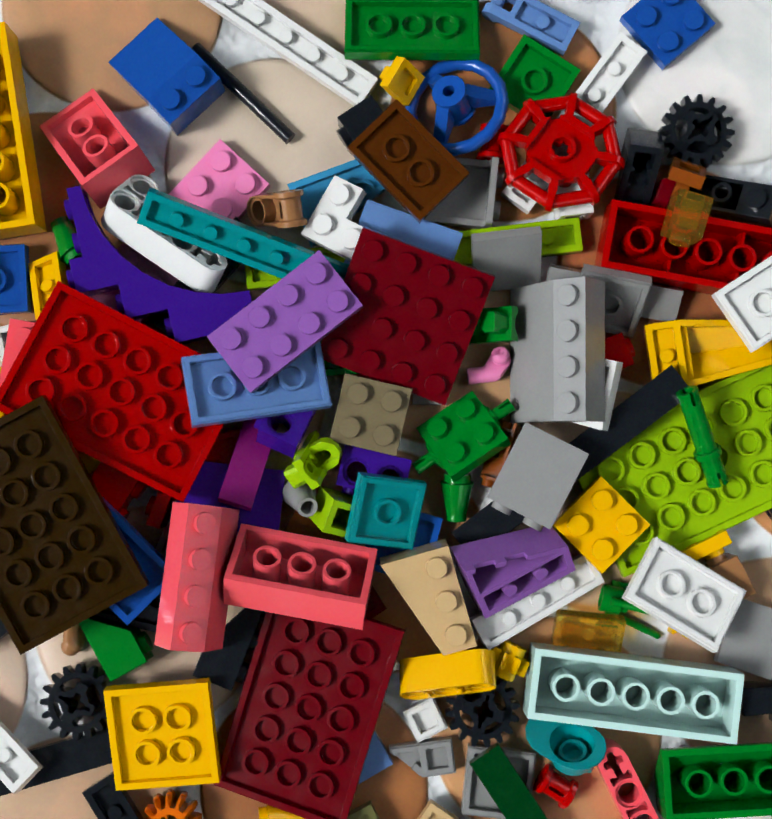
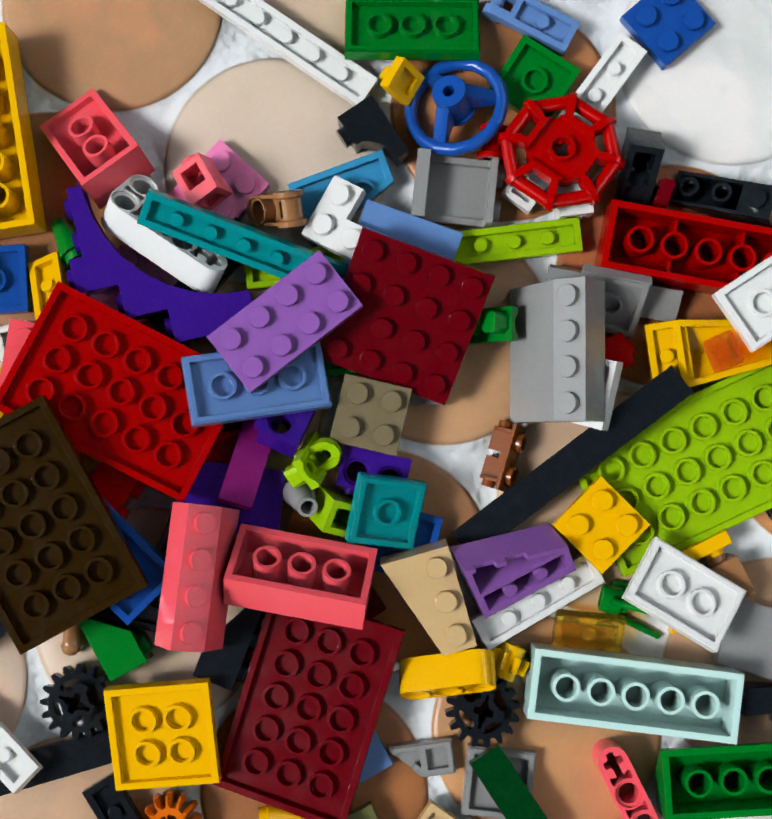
blue slope [108,18,226,136] -> none
red plate [145,491,176,529] -> none
black bar [192,43,295,144] -> none
reddish brown plate [347,99,470,224] -> none
white tile [403,698,448,743] -> none
green plate [412,391,516,482] -> none
green cone [440,472,474,522] -> none
bright pink arm [467,346,511,385] -> none
light grey tile [471,226,542,291] -> none
light grey panel [487,422,589,532] -> none
teal piece [525,719,607,776] -> none
red bush [533,763,579,809] -> none
black gear [658,94,735,168] -> none
clear yellow brick [660,188,714,247] -> none
dark orange tile [668,157,706,200] -> none
green pin [676,386,729,488] -> none
none -> coral brick [172,153,233,210]
none -> clear orange slope [703,330,744,372]

